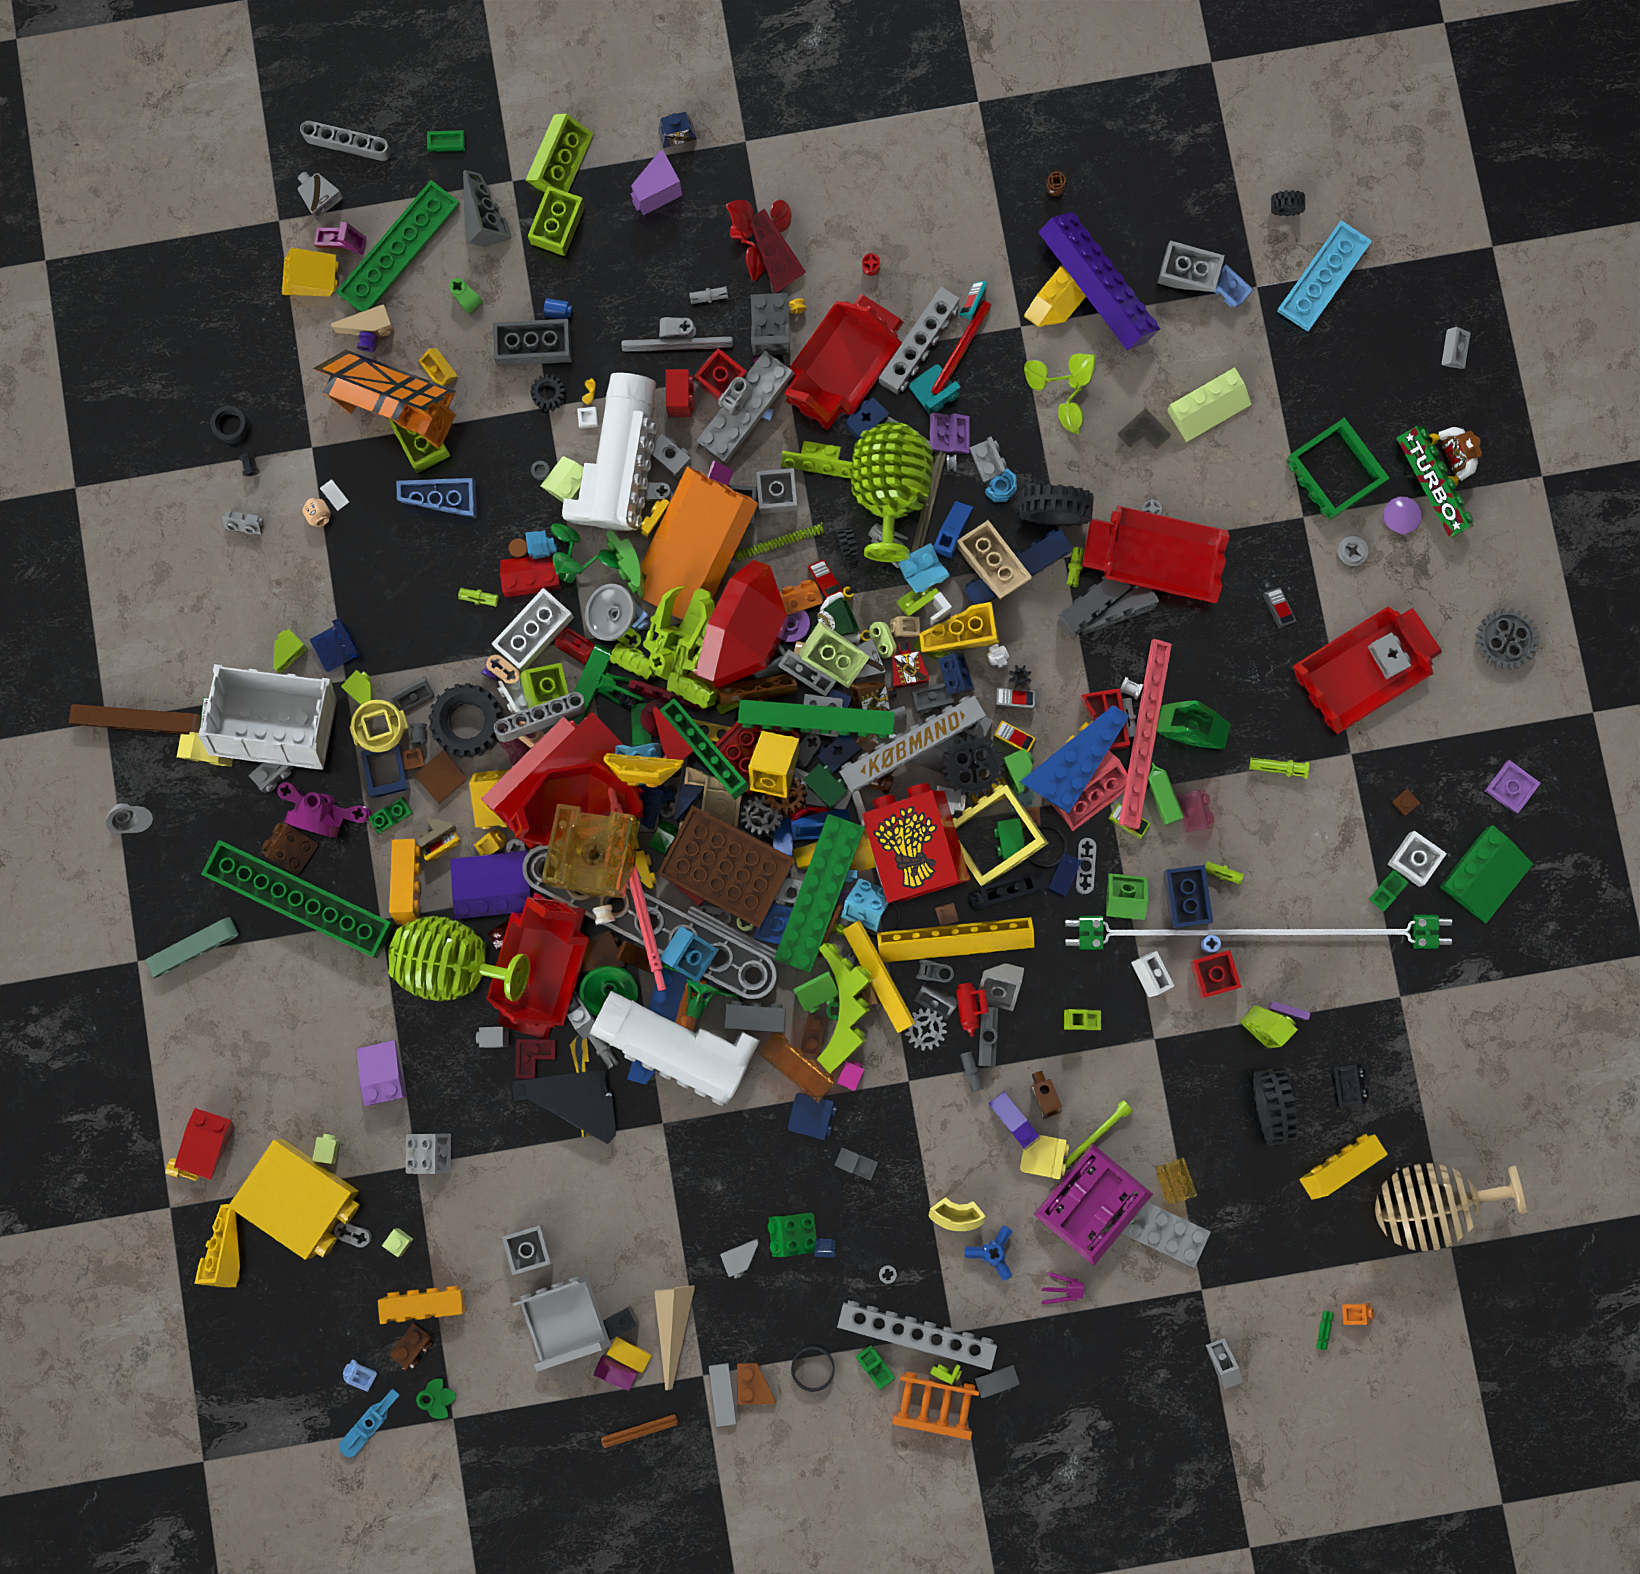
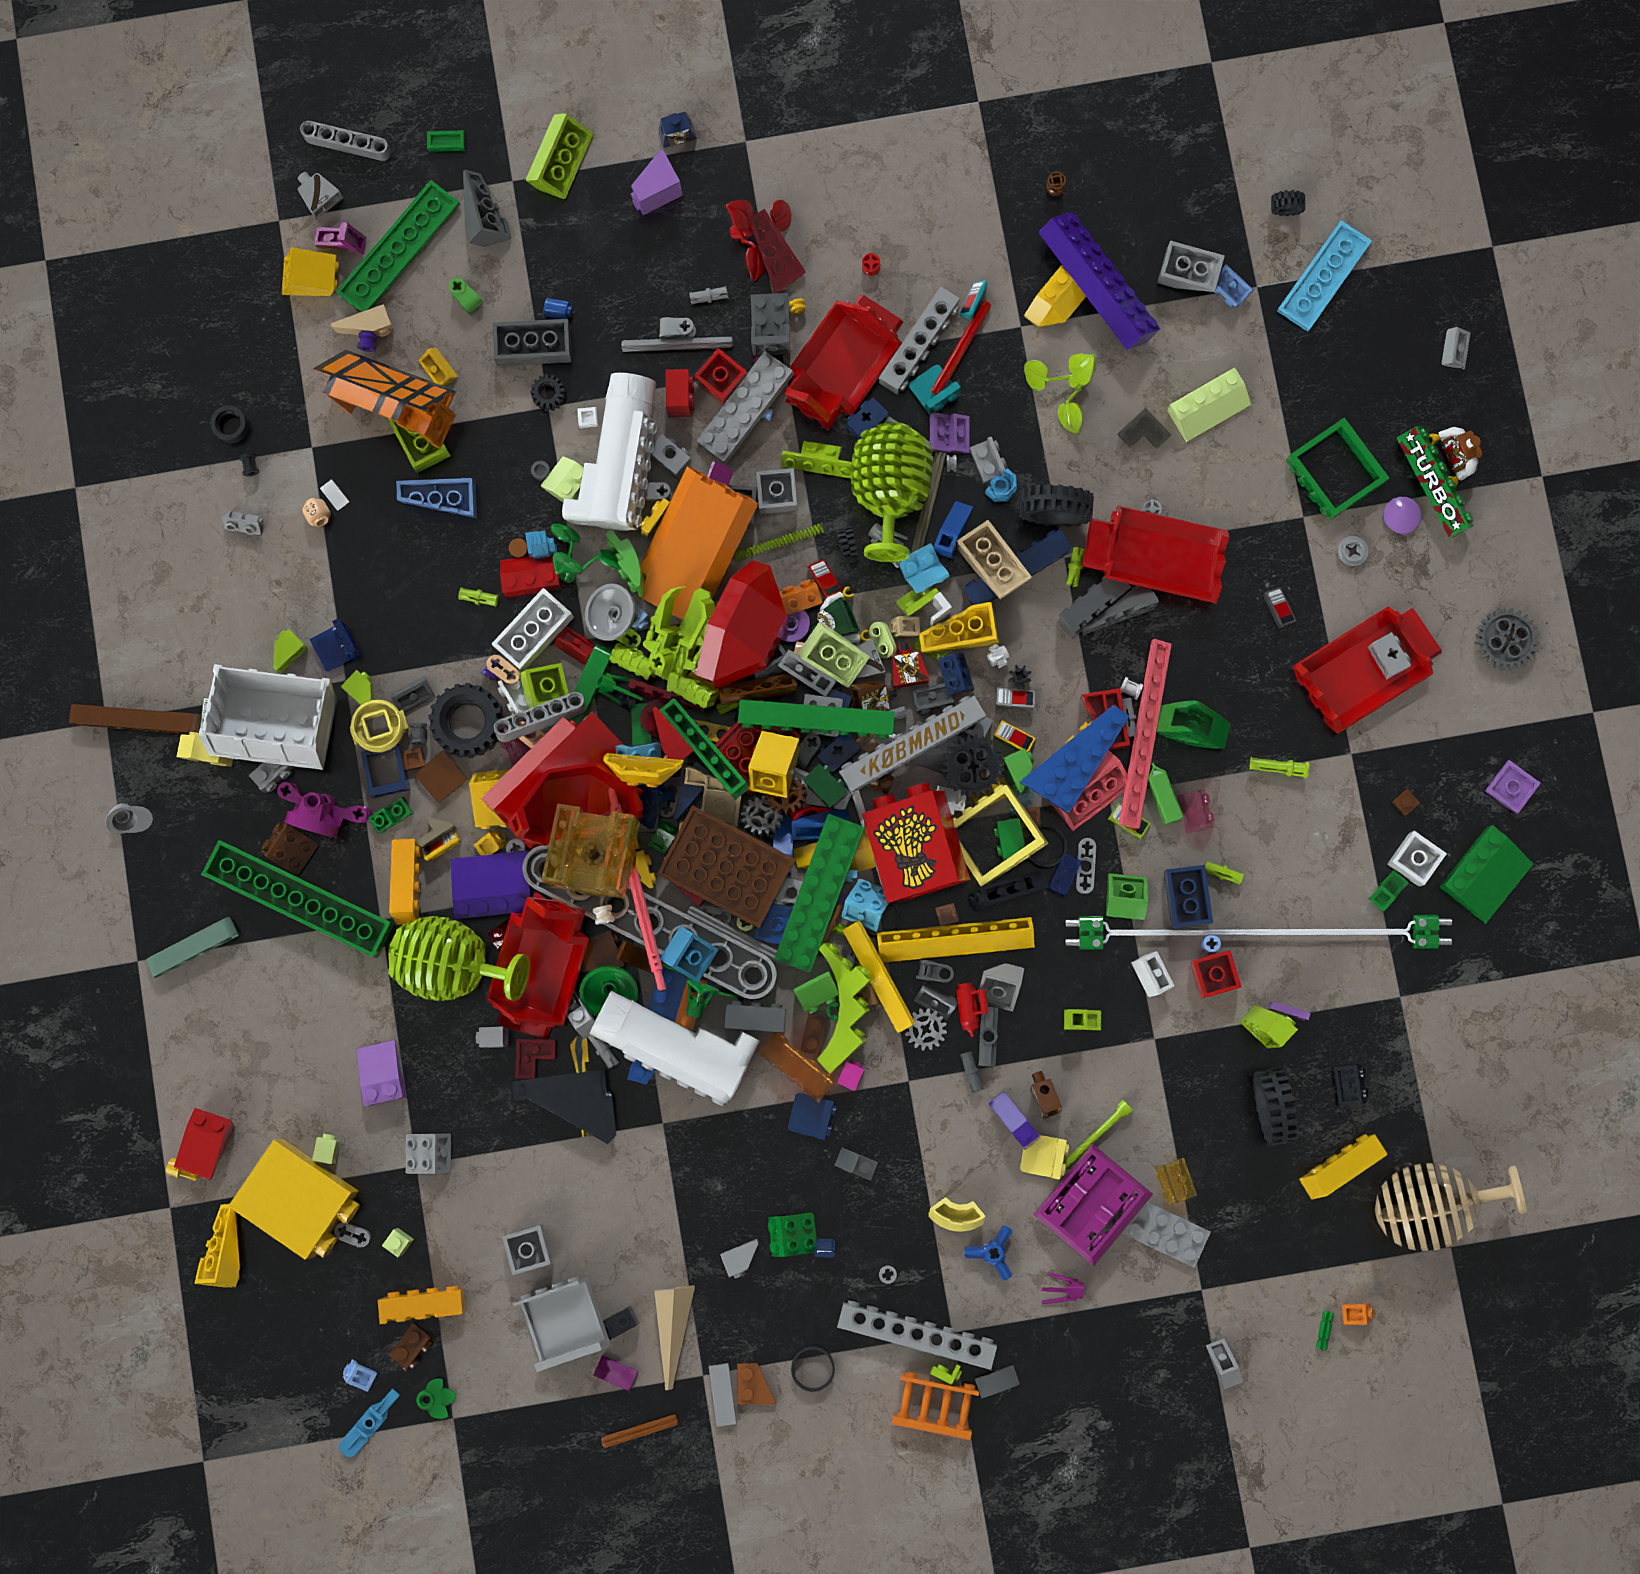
lime brick [528,186,585,256] -> none
yellow piece [582,378,596,405] -> none
yellow slope [607,1336,652,1373] -> none
light grey piece [718,377,753,416] -> none
green slope [855,1345,896,1391] -> none

